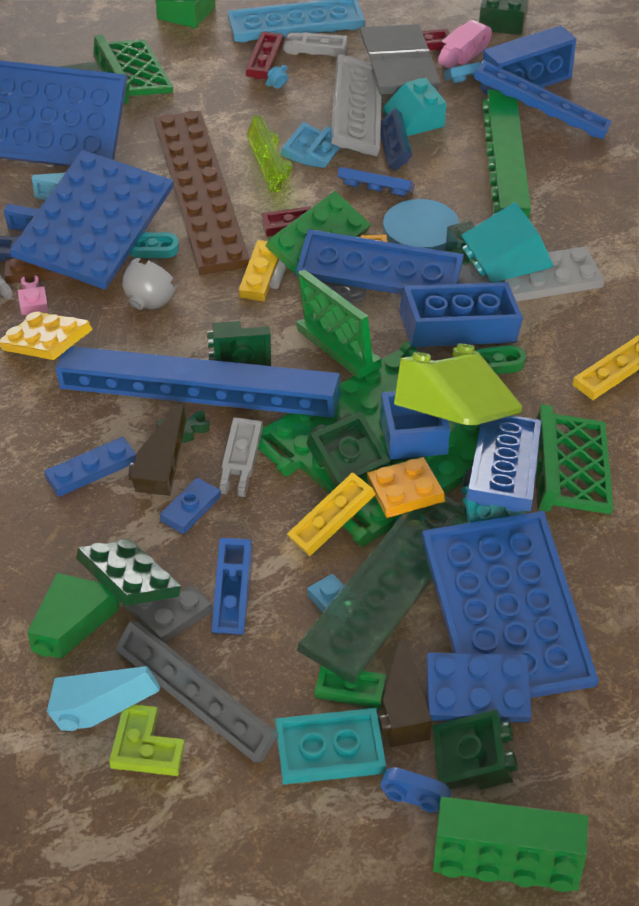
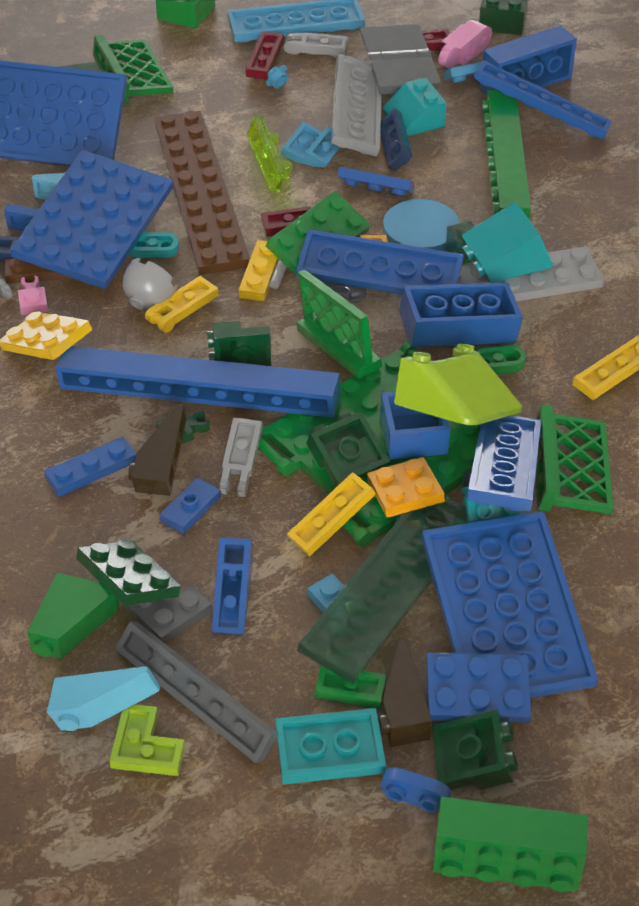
none -> yellow plate [145,276,219,333]

